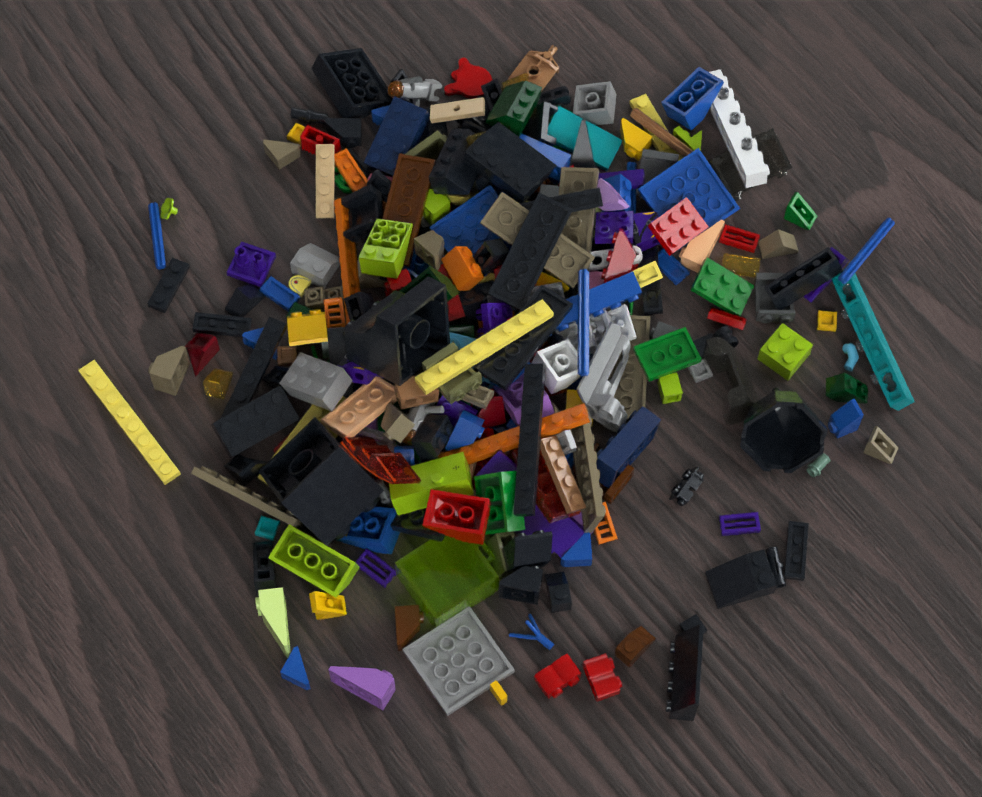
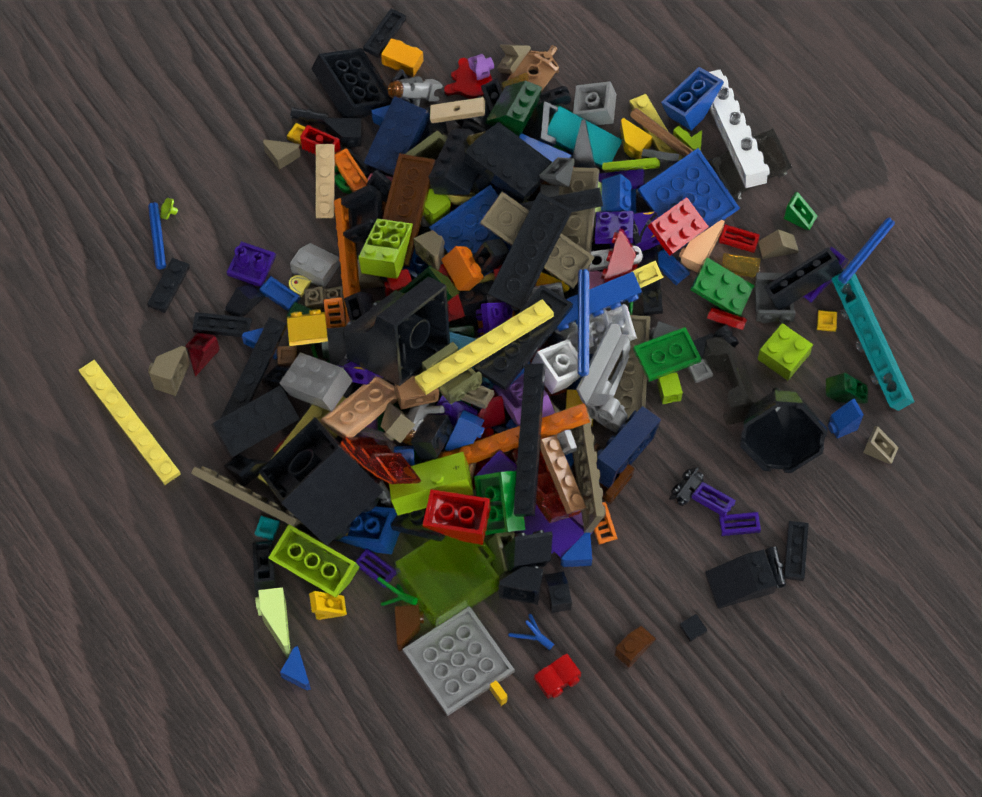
clear yellow slope [203,368,233,400] -> none
medium lavender slope [328,666,396,710] -> none
red brick [582,653,622,702] -> none
lavender slope [597,178,629,212] -> none
black slope [666,624,704,721] -> none
sand green pin [806,453,831,477] -> none
medium azure arm [842,343,859,371] -> none
none -> black plate [363,8,406,58]
none -> green plant [377,577,418,606]
none -> light orange brick [381,38,423,77]
none -> medium lavender piece [468,54,494,80]
none -> dark tan slope [497,44,531,74]
none -> dark grey slope [540,157,575,187]
none -> lime tile [602,157,660,173]
none -> dark purple tile [692,482,736,517]

